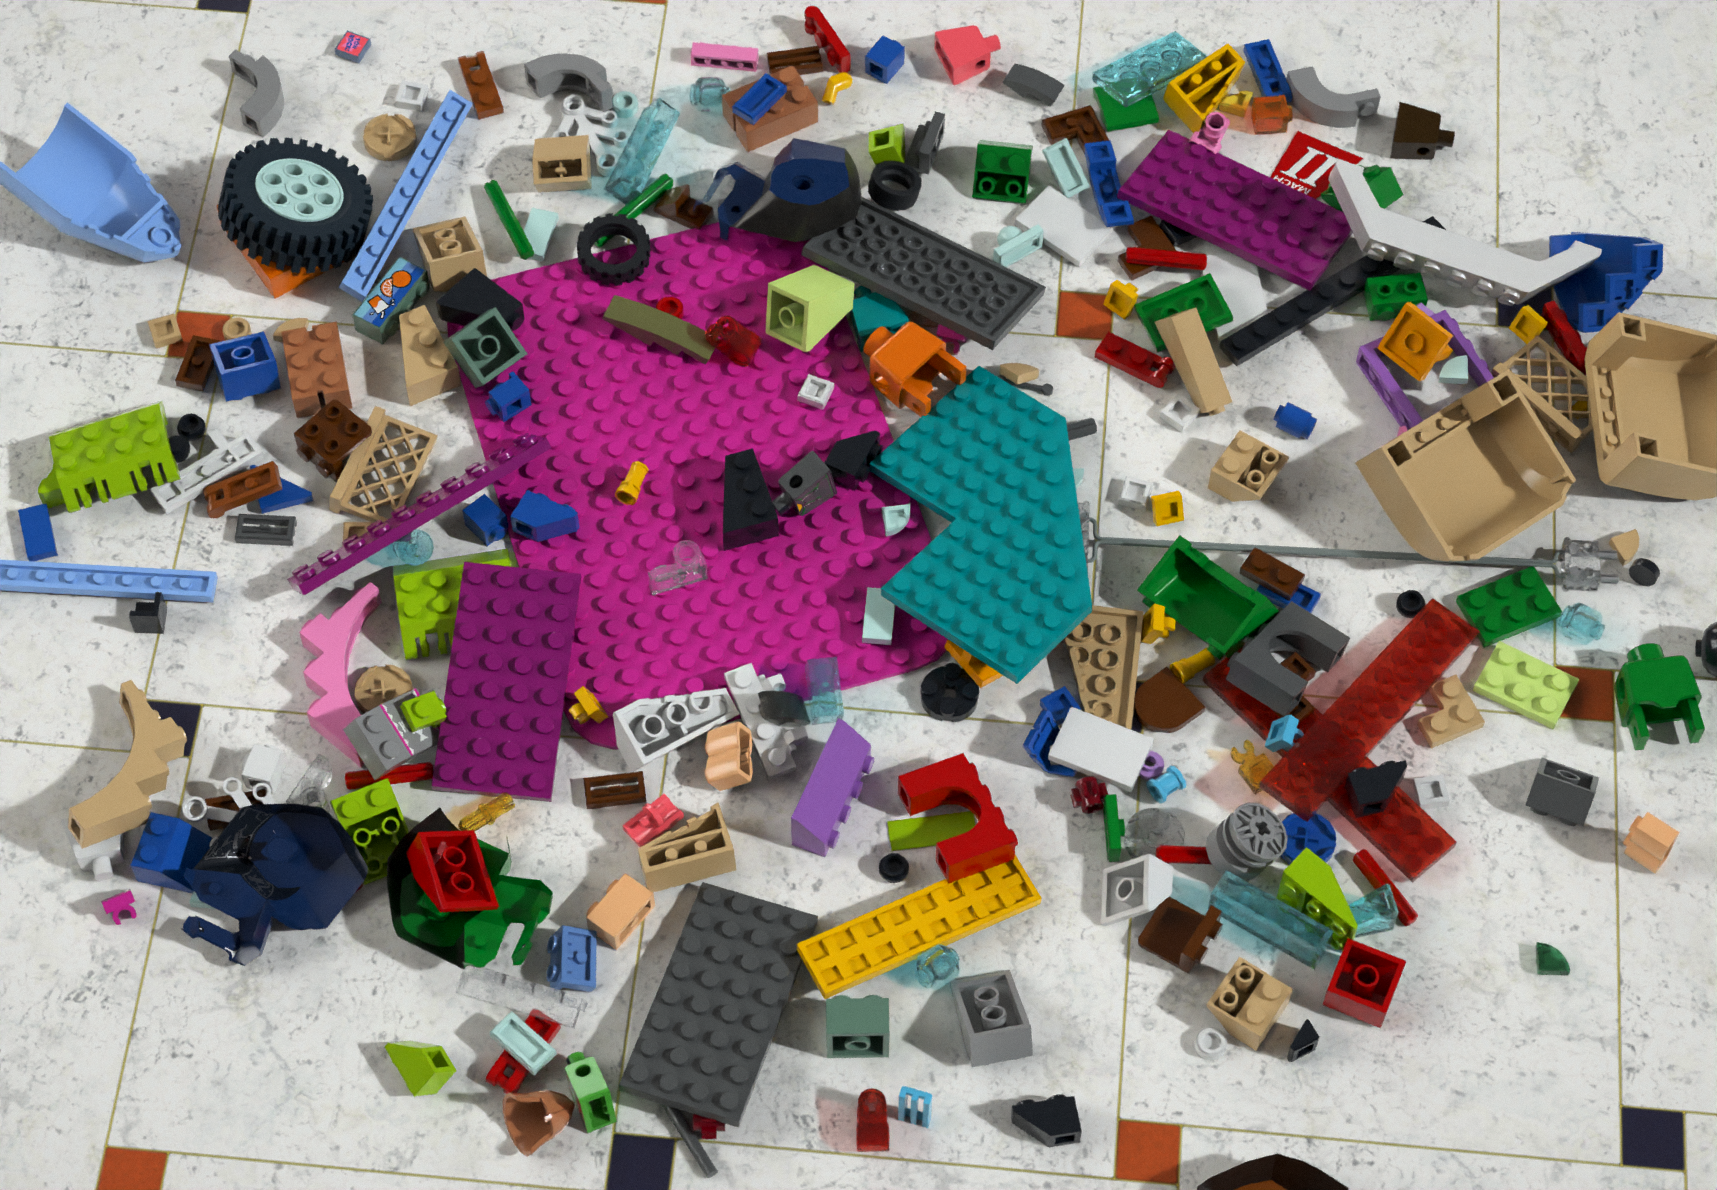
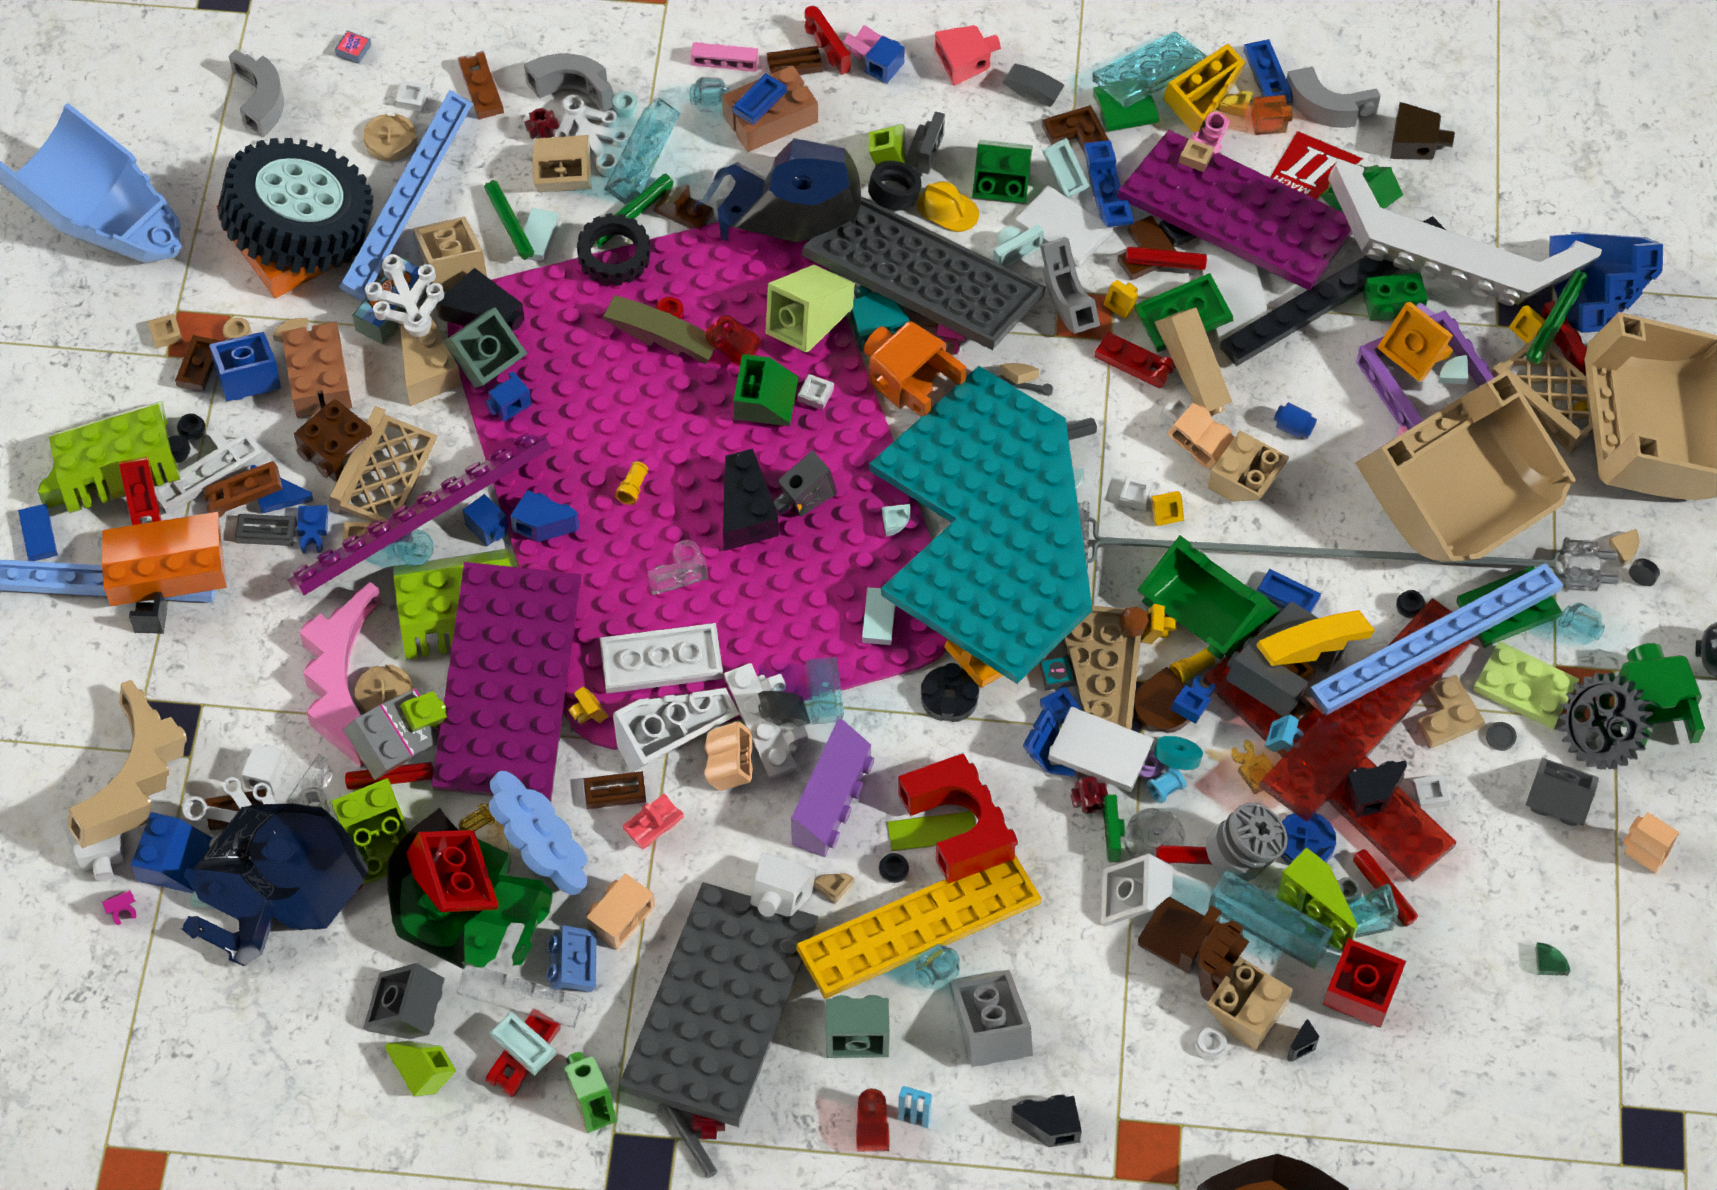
nougat helmet [503,1090,575,1156] -> none
tan wedge [638,802,737,892] -> none
yellow arm [822,72,853,105] -> none
black slope [824,431,882,491] -> none
reddish brown plate [1239,547,1305,601] -> none
none -> orange slope [102,512,227,607]
none -> red plate [119,457,162,525]
none -> blue plate [297,505,329,553]
none -> dark grey slope [363,963,445,1039]
none -> white plant [365,254,444,337]
none -> light blue plate [489,771,588,895]
none -> dark red gear [524,108,560,139]
none -> white tile [600,623,724,694]
none -> green slope [733,354,799,426]
none -> white torso [750,852,817,917]
none -> tan tile [813,873,854,904]
none -> bright pink bracket [843,25,882,60]
none -> yellow piece [917,181,979,232]
none -> tile [1039,656,1075,690]
none -> light grey arch [1040,237,1100,334]
none -> dark orange tile [1119,606,1149,637]
none -> teal piece [1154,736,1203,770]
none -> light nougat brick [1167,403,1234,469]
none -> blue plate [1170,676,1215,724]
none -> tan tile [1179,139,1214,172]
none -> reddish brown slope [1198,920,1250,1001]
none -> yellow slope [1256,610,1375,666]
none -> light blue plate [1309,563,1563,715]
none -> light grey plate [1337,877,1362,907]
none -> dark grey piece [1486,722,1517,751]
none -> green axle [1526,270,1587,365]
none -> black gear [1558,673,1654,770]

